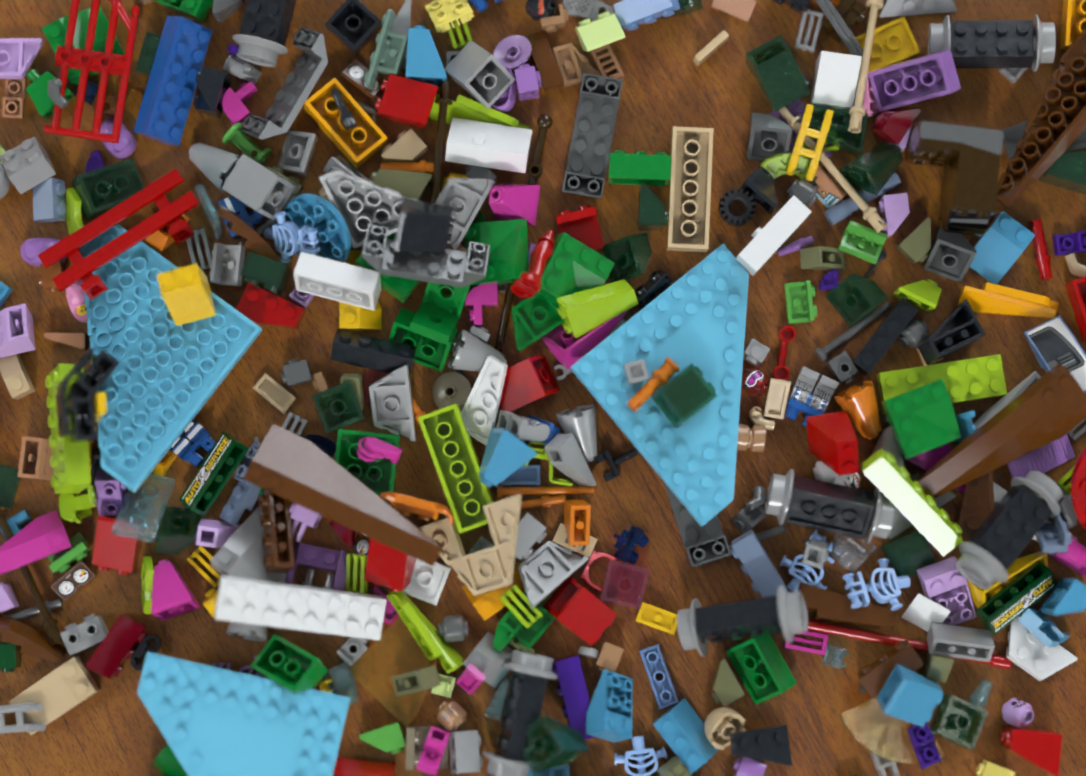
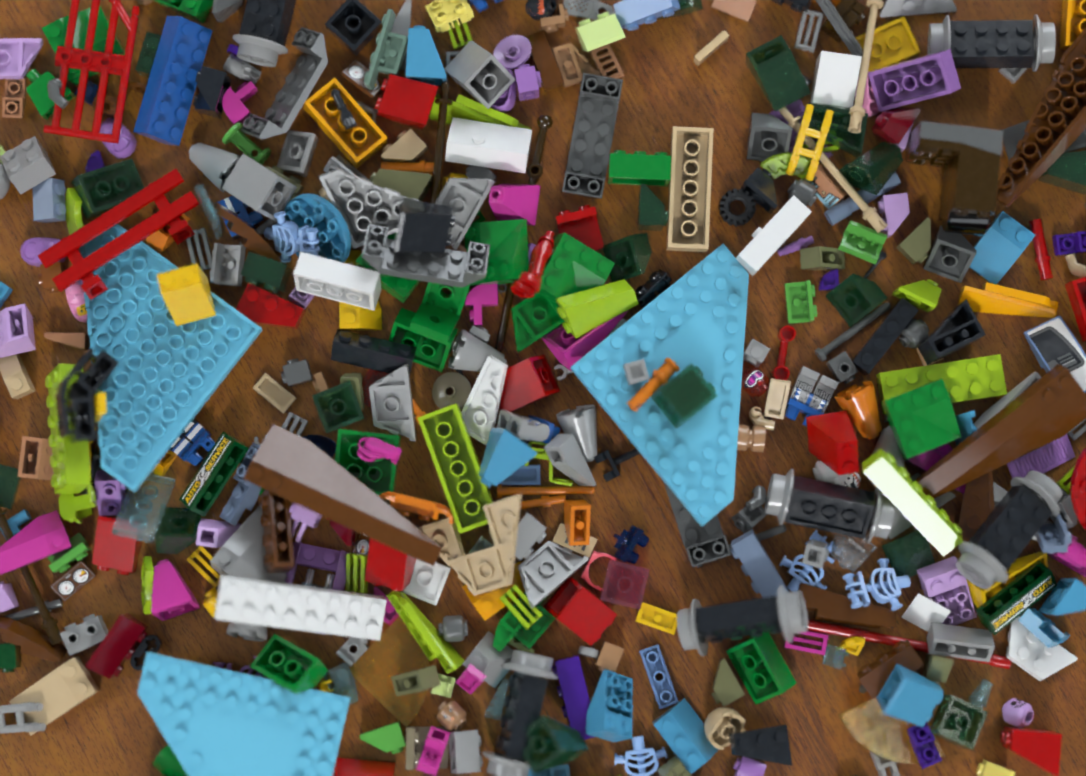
none -> yellow tile [839,637,866,656]

